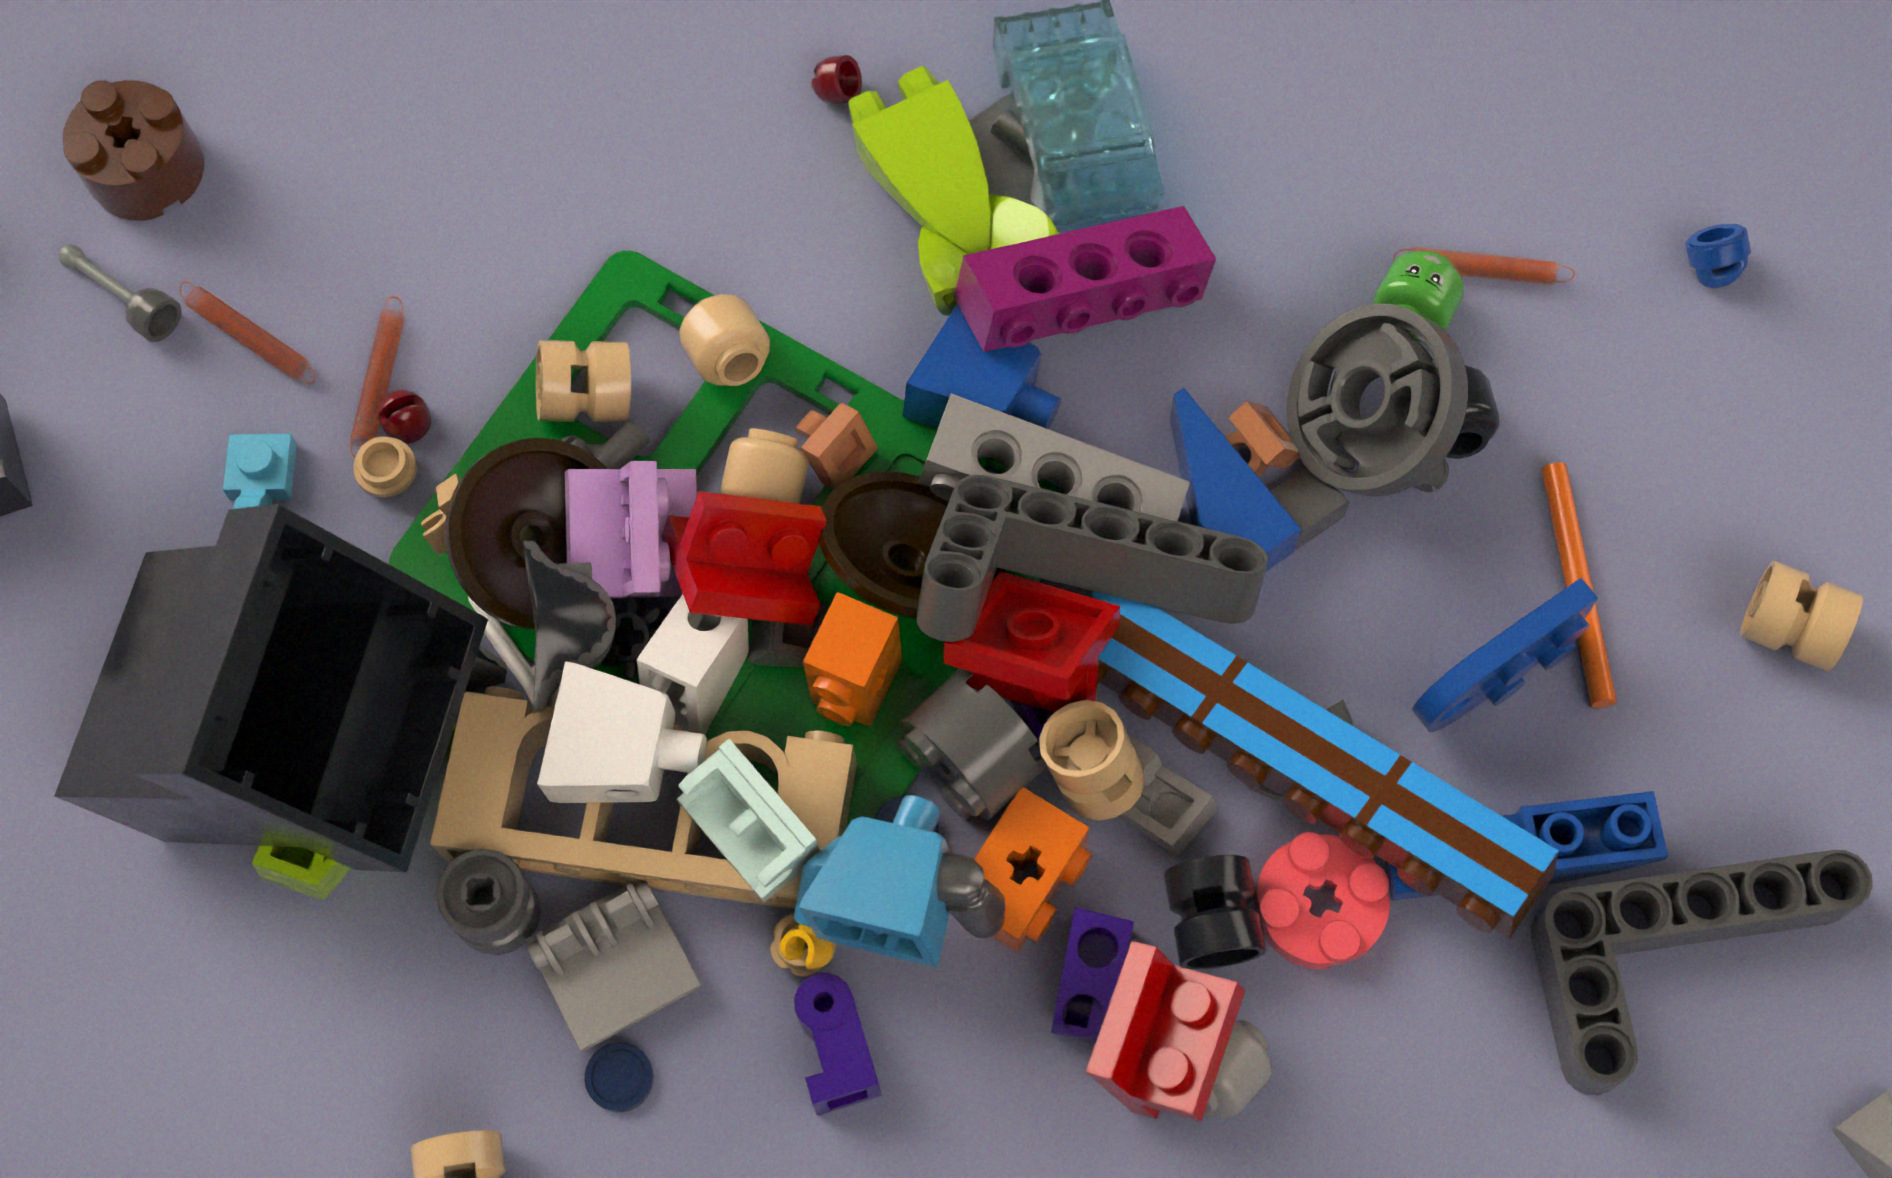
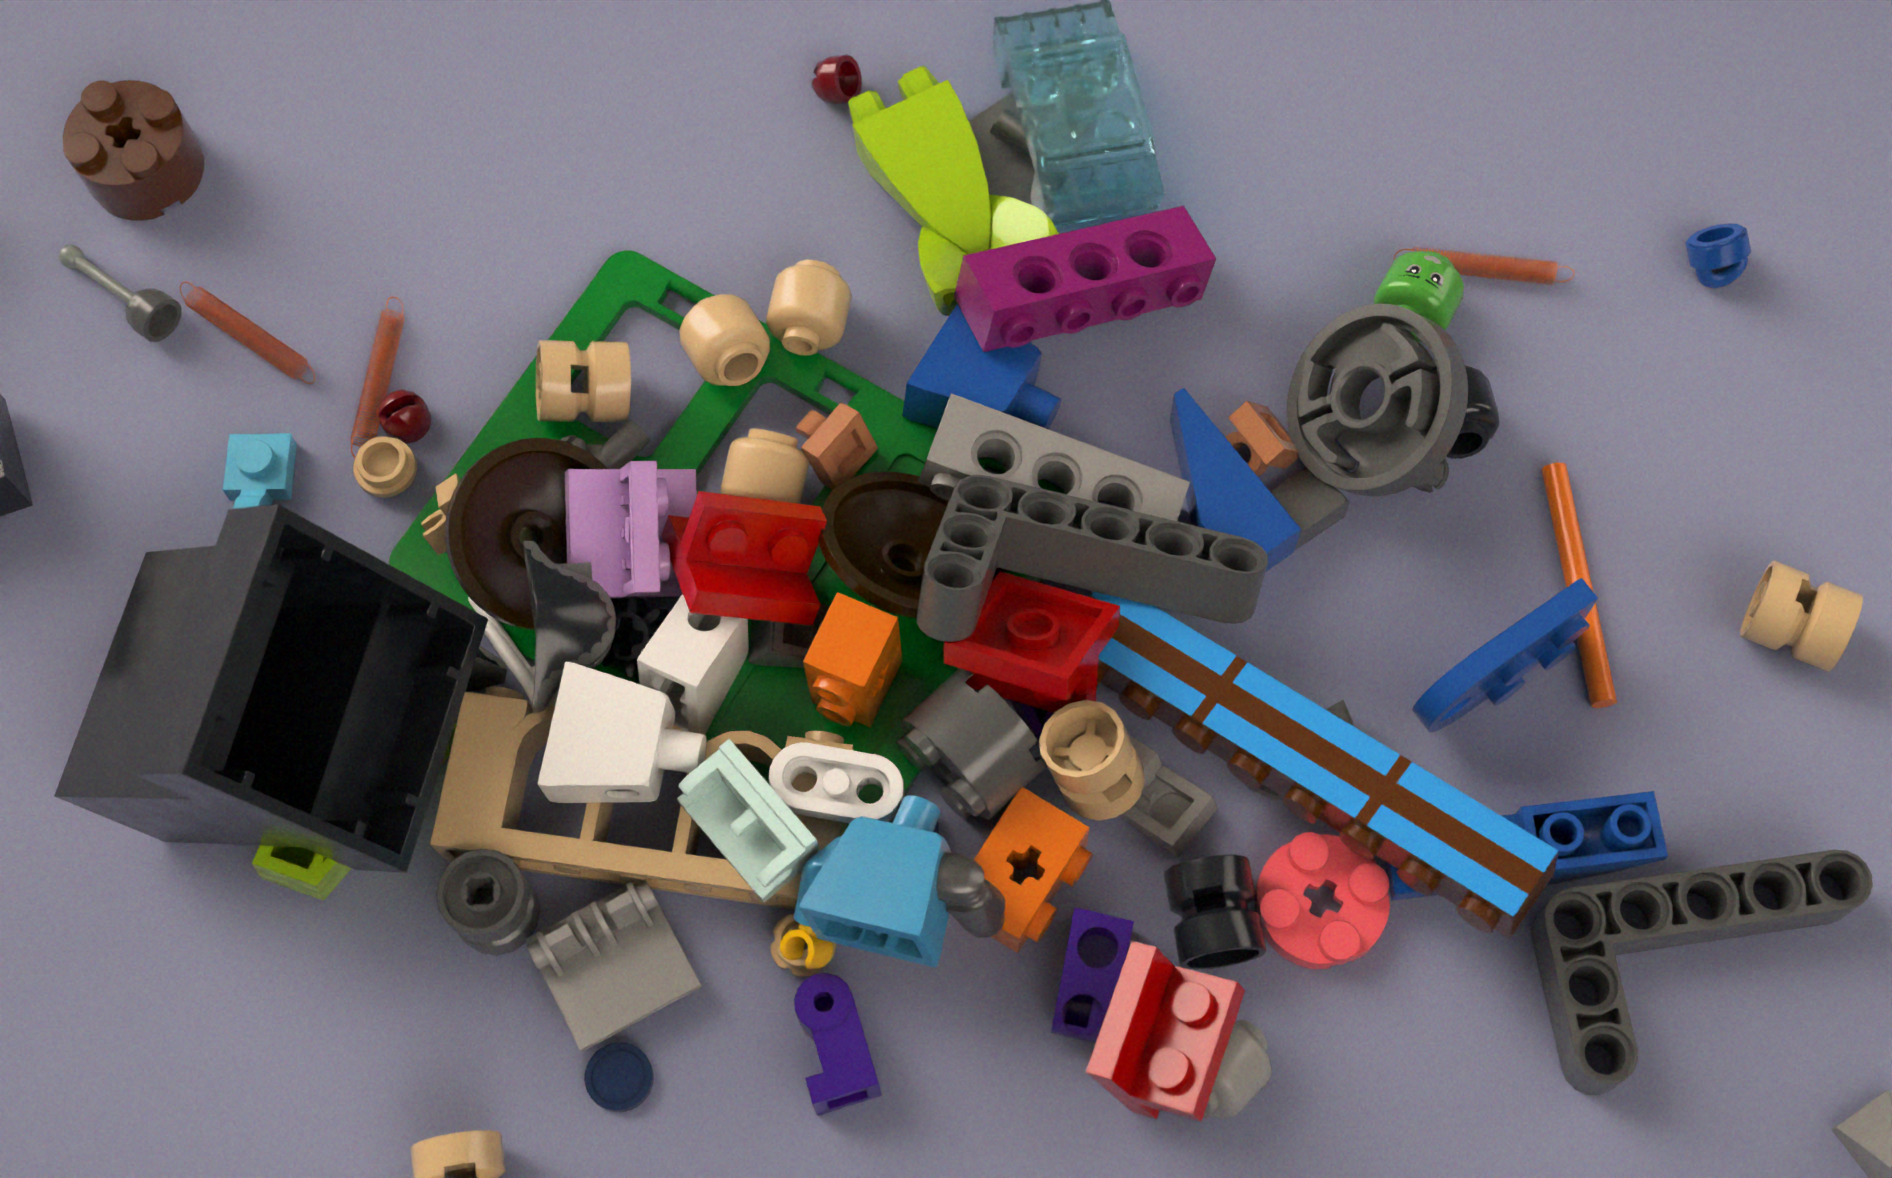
none -> tan head [766,260,852,356]
none -> white plate [769,743,904,824]

